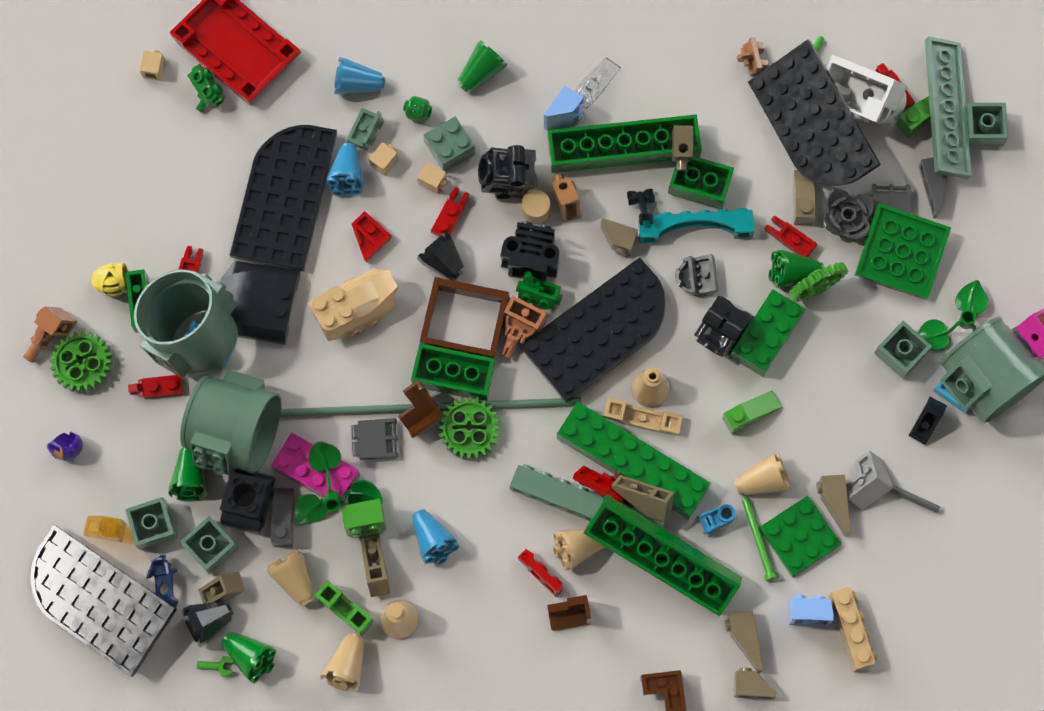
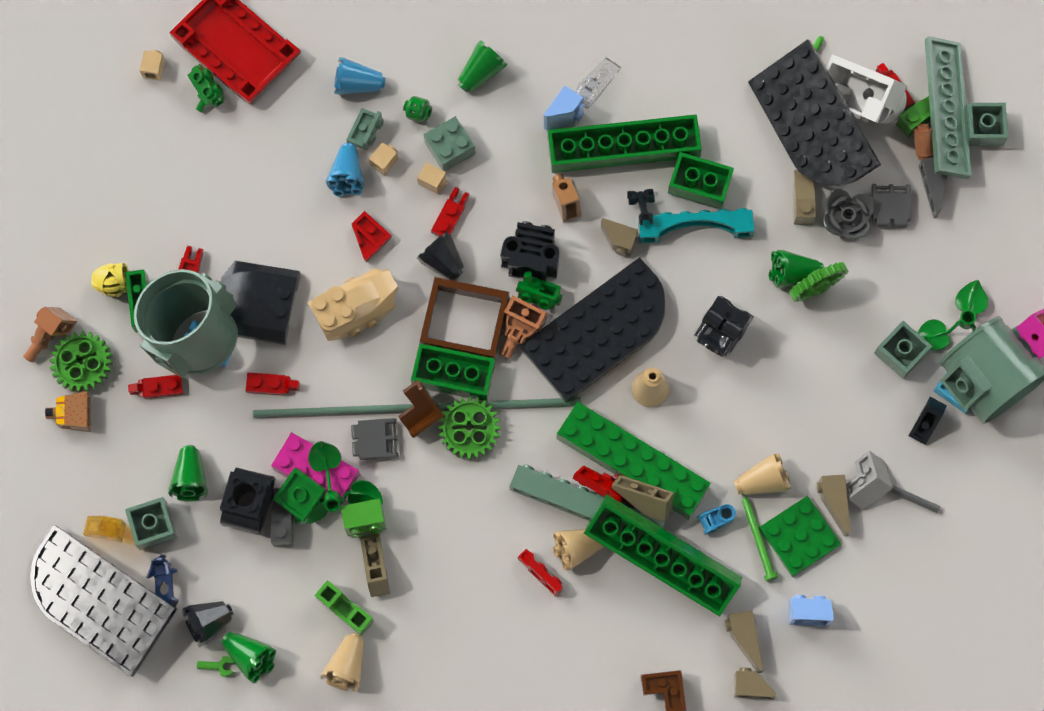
dark purple hair [47,431,83,461] -> none
sand green cylinder [180,369,282,475] -> none
sand green brick [180,515,238,574] -> none
dark tan slope [198,572,245,604] -> none
black plate [230,125,338,272] -> none
tan cone [267,549,315,606] -> none
tan cone [379,599,419,639] -> none
dark azure cone [412,509,460,565] -> none
black piece [478,145,537,199] -> none
tan piece [522,190,550,224] -> none
reddish brown panel [547,595,591,631] -> none
tan slope [603,397,683,435] -> none
dark tan torso [672,126,693,172] -> none
dark grey slope [675,254,718,296] -> none
bright green slope [722,390,782,434] -> none
green brick [730,289,805,377] -> none
medium nougat hips [737,37,769,76] -> none
red hinge [764,216,817,257] -> none
tan brick [828,587,877,672] -> none
green plate [854,203,951,300] -> none
none -> medium nougat torso [45,391,91,432]
none -> red hinge [245,372,300,395]
none -> green tile [273,467,327,522]
none -> nougat head [914,124,933,160]

